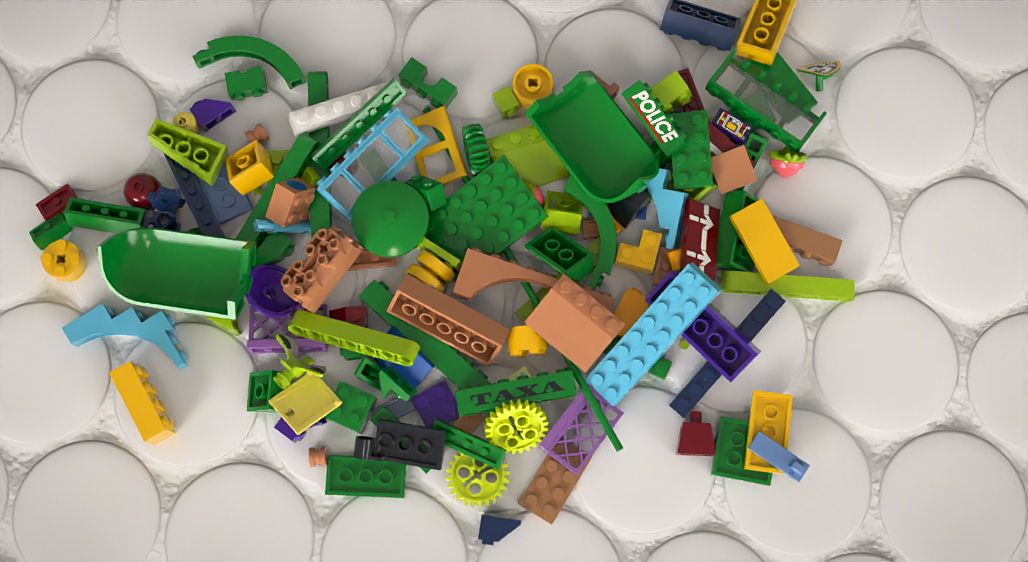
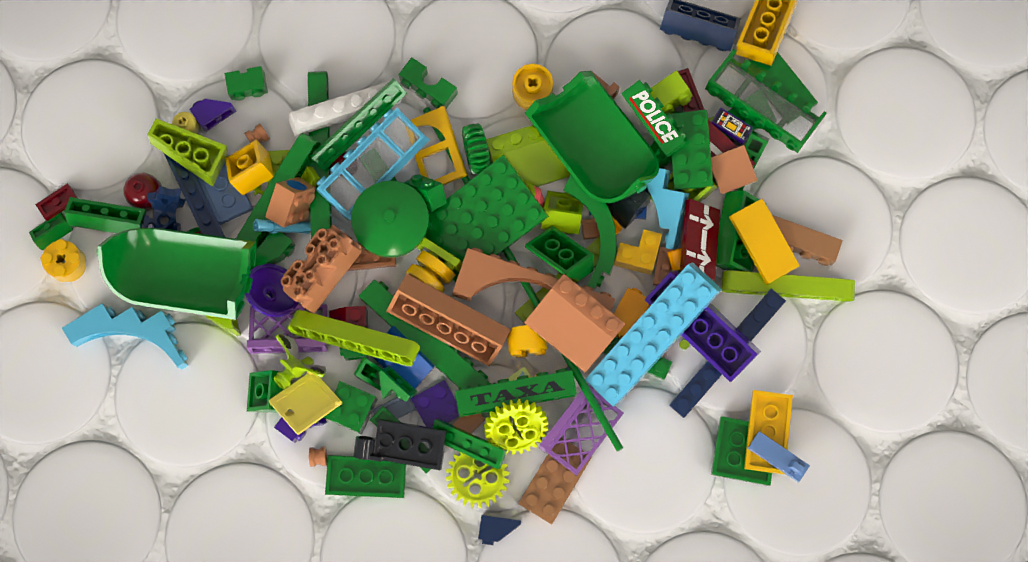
yellow brick [109,361,176,445] -> none
green arch [192,36,307,90] -> none
lime brick [492,86,519,119] -> none
dark red torso [676,411,716,457] -> none
hair [769,146,807,178] -> none
shield [796,61,841,91] -> none

